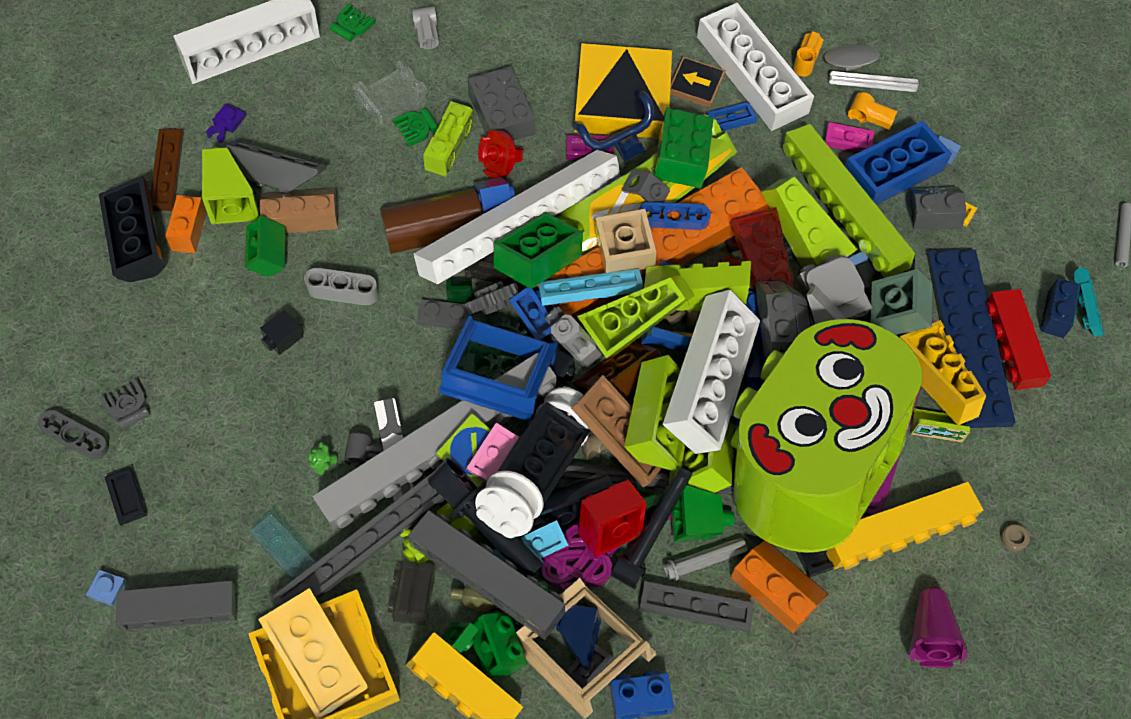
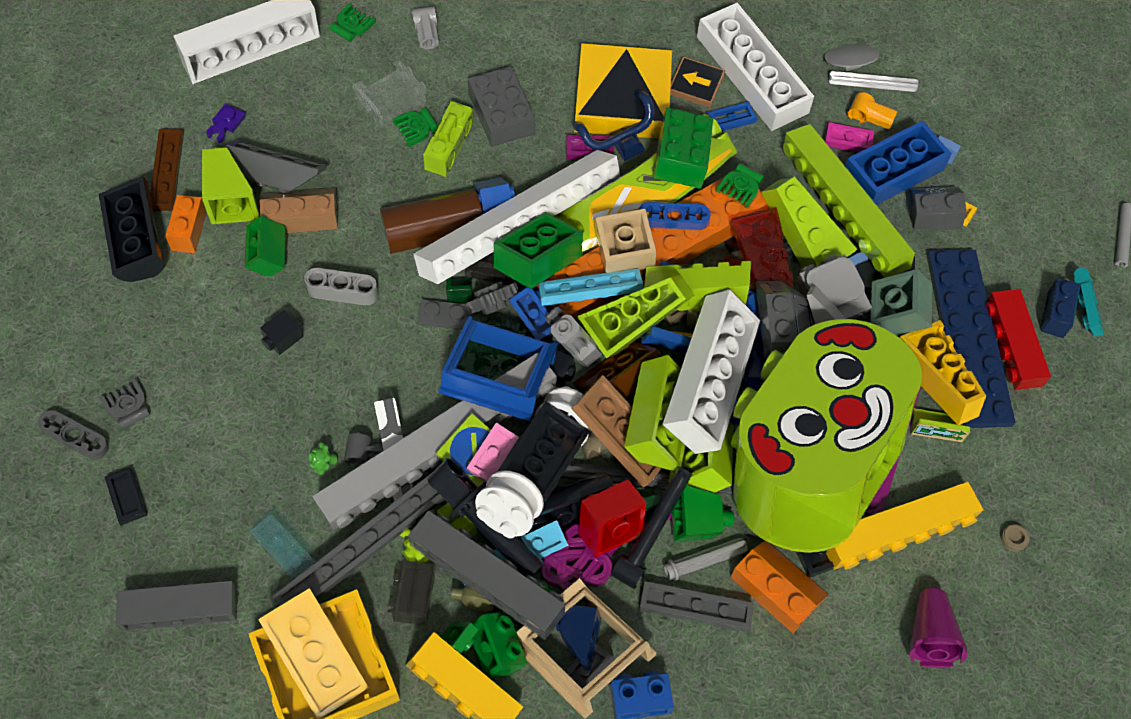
medium blue plate [86,570,126,607] -> none
red tile [478,130,524,178] -> none
dark grey bracket [622,170,670,203] -> none
light orange piece [793,31,824,77] -> none
none -> green piece [716,163,764,209]

